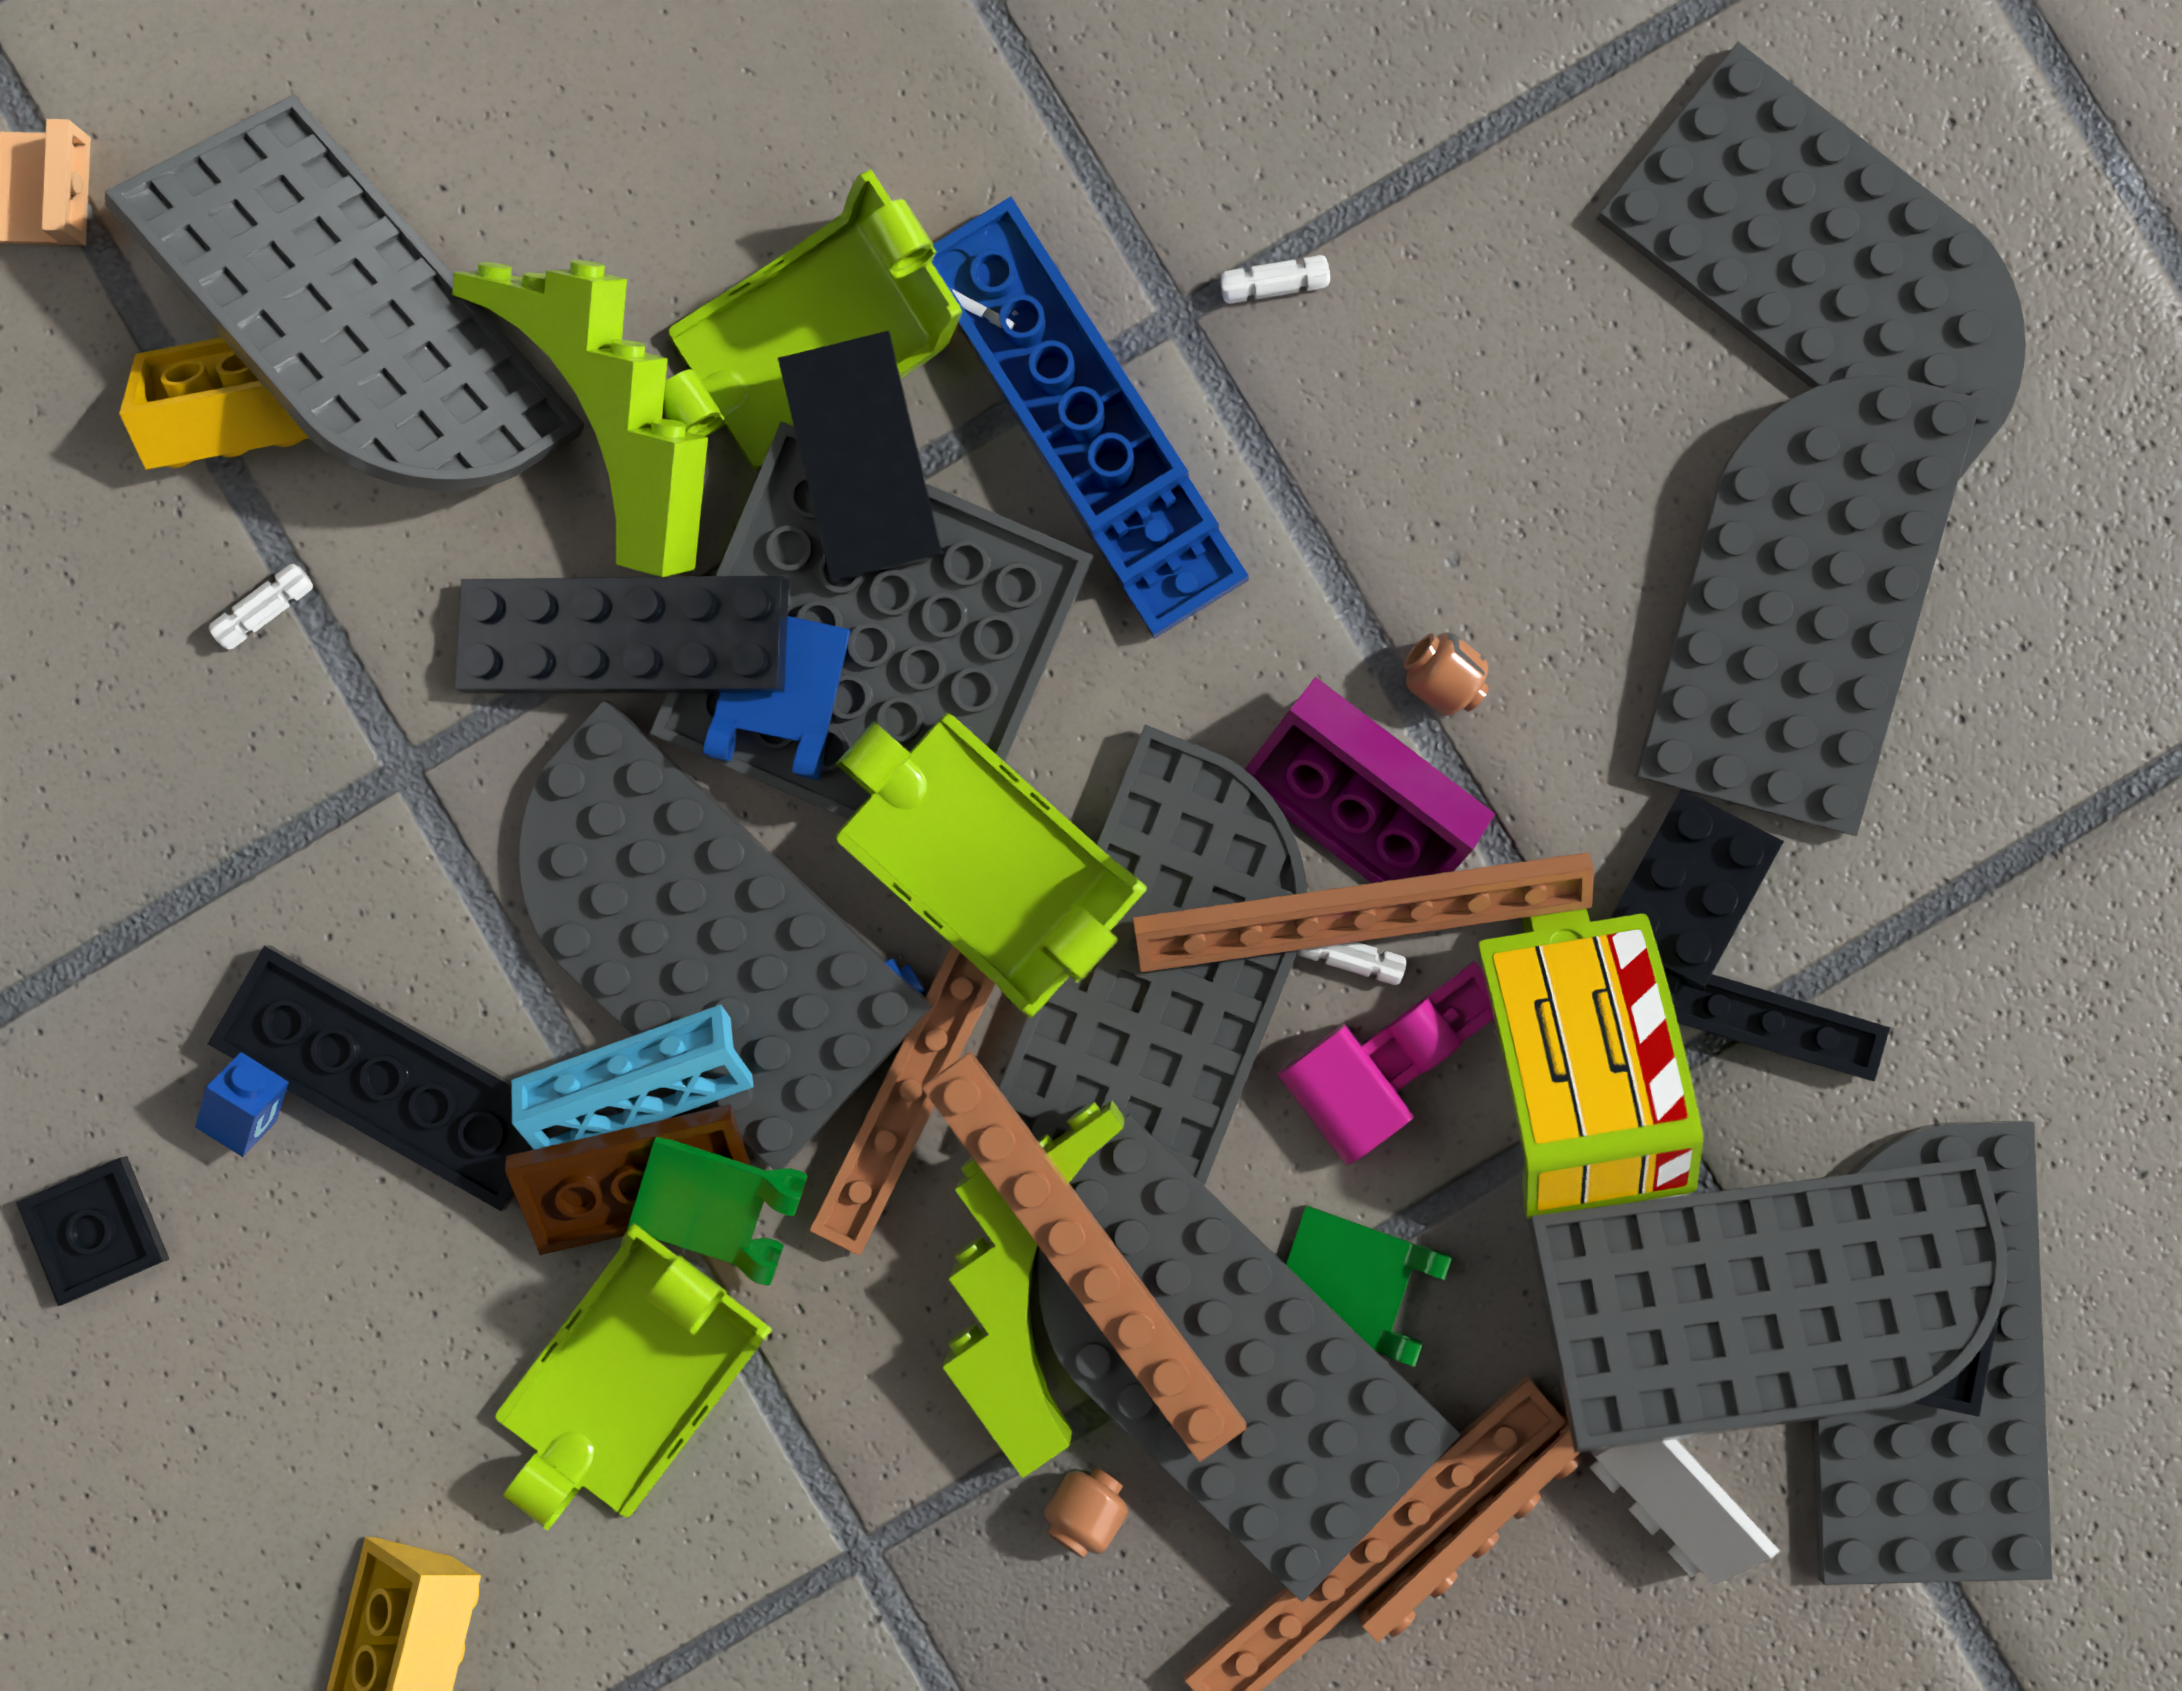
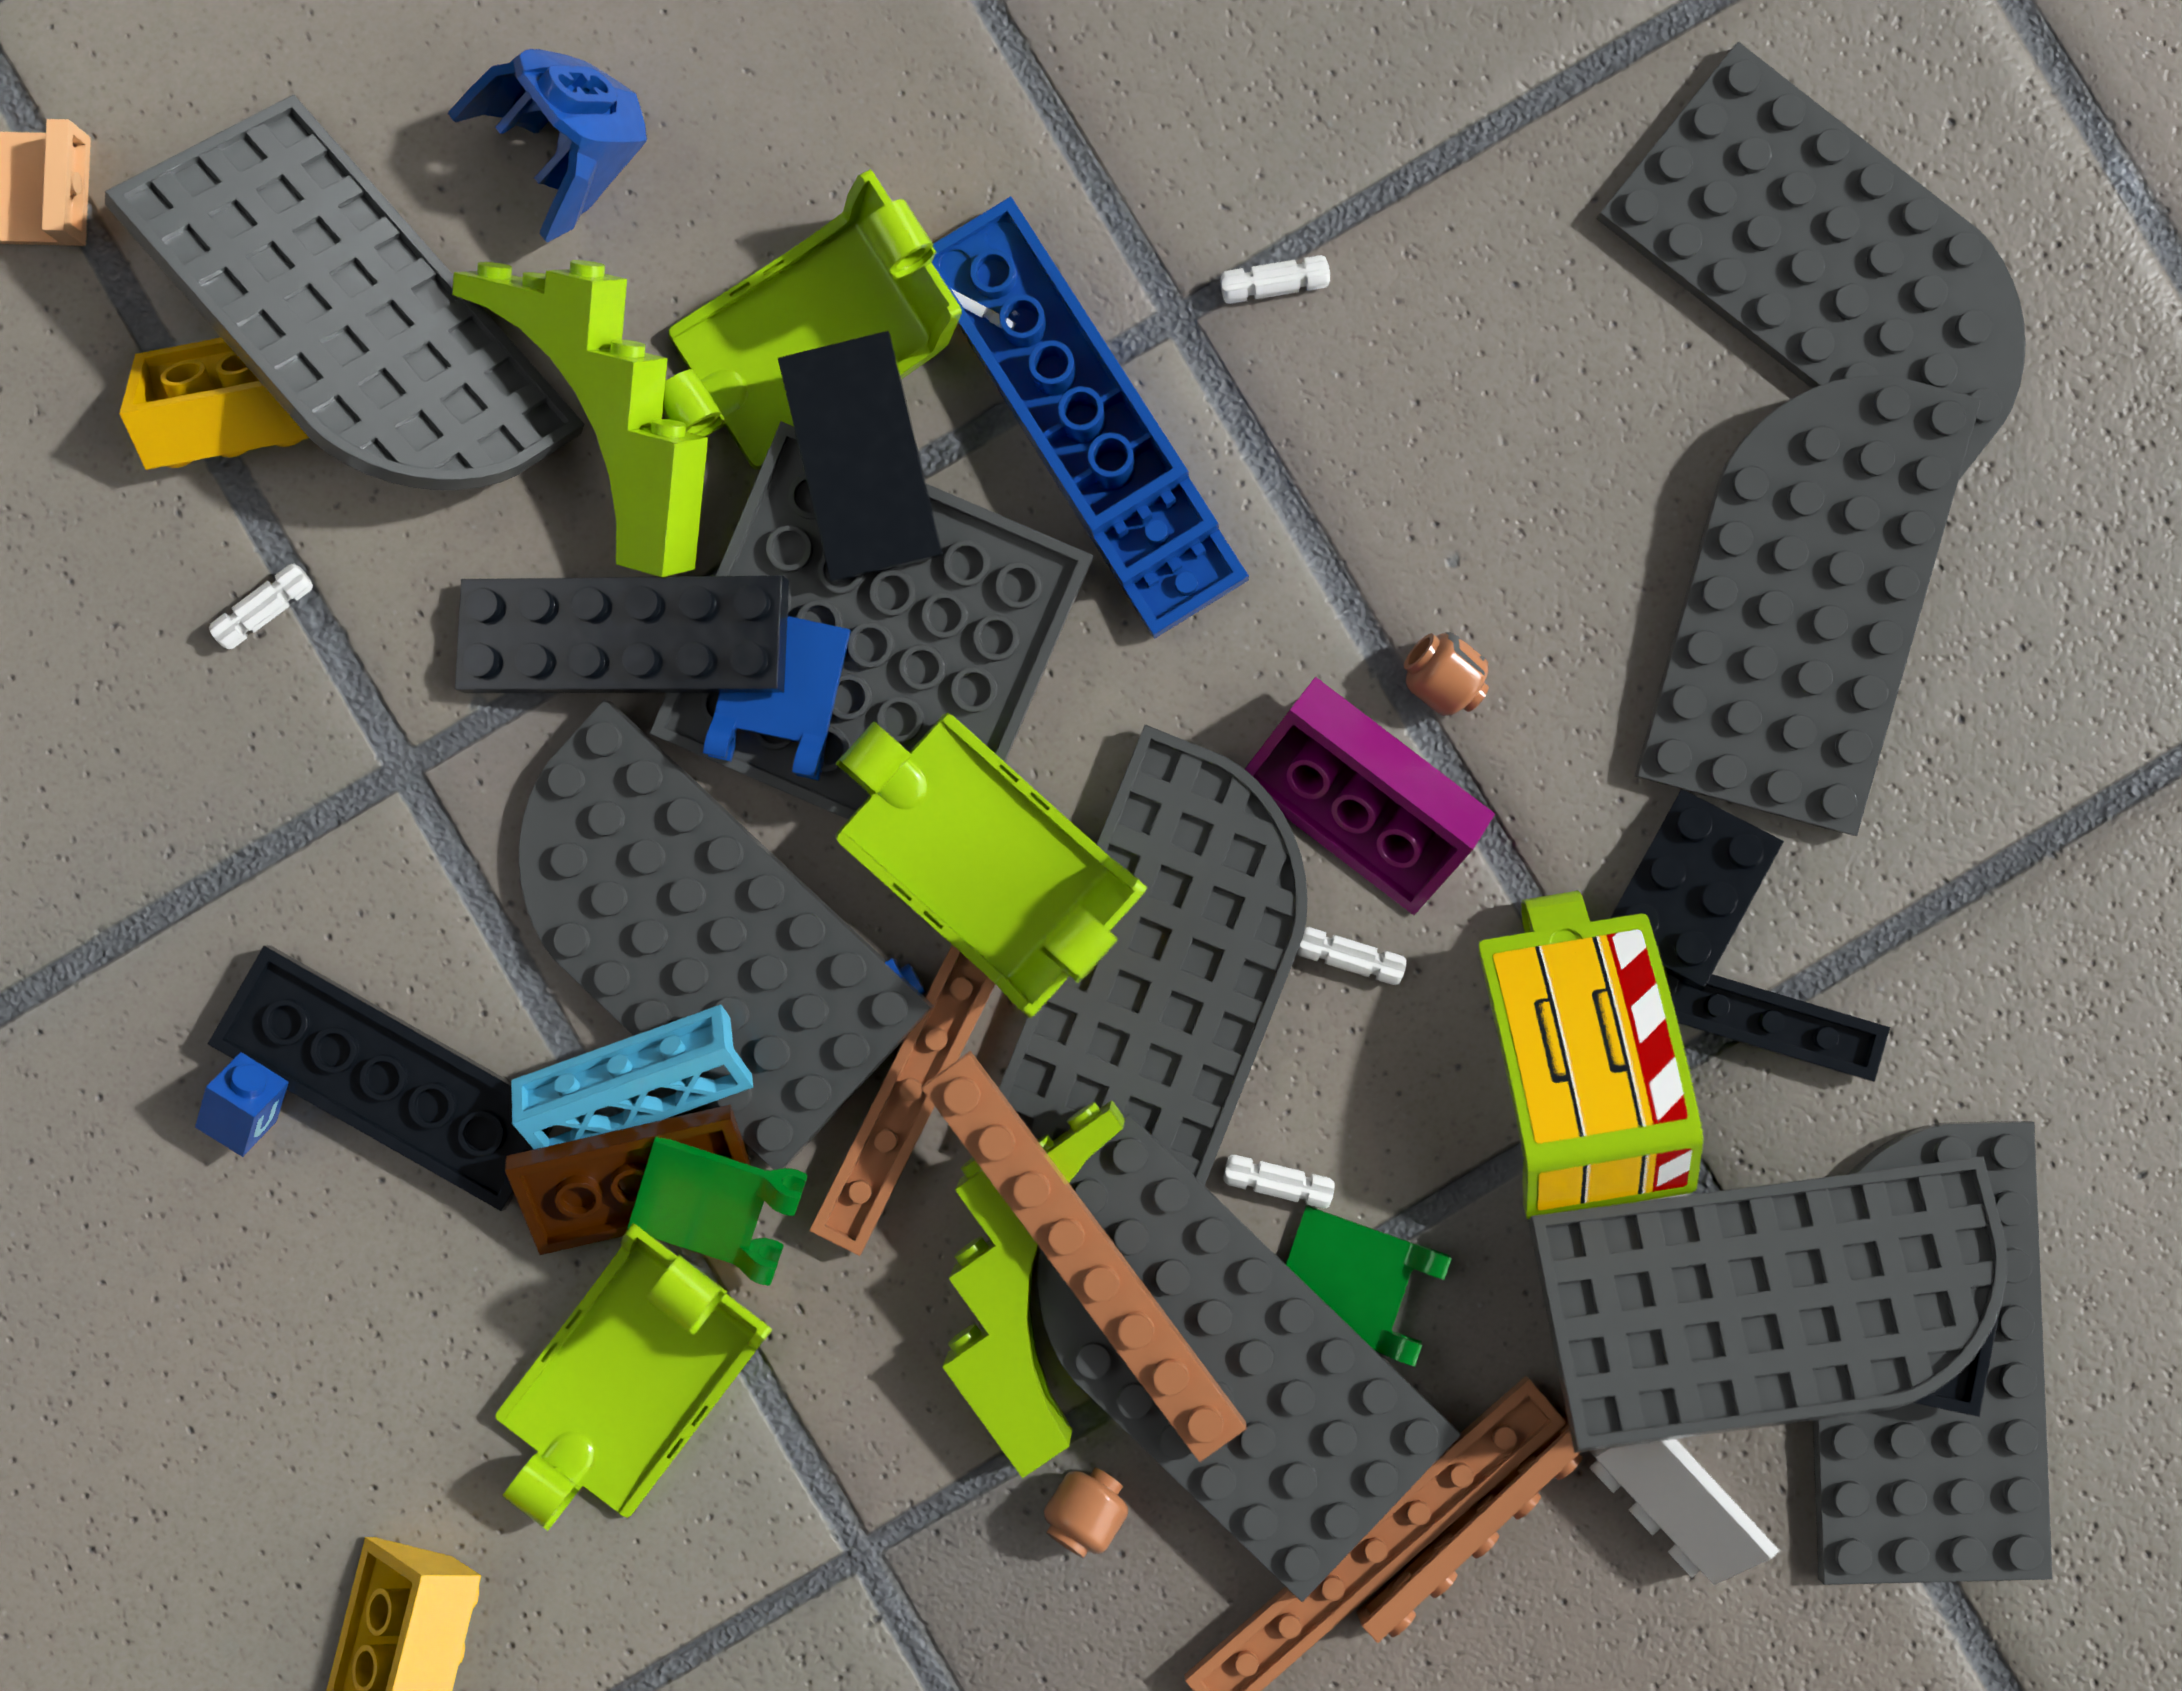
black tile [16,1156,170,1306] -> none
nougat plate [1133,852,1594,972] -> none
dark pink plate [1277,960,1494,1166] -> none
none -> blue piece [448,49,647,242]
none -> white axle [1223,1155,1335,1209]

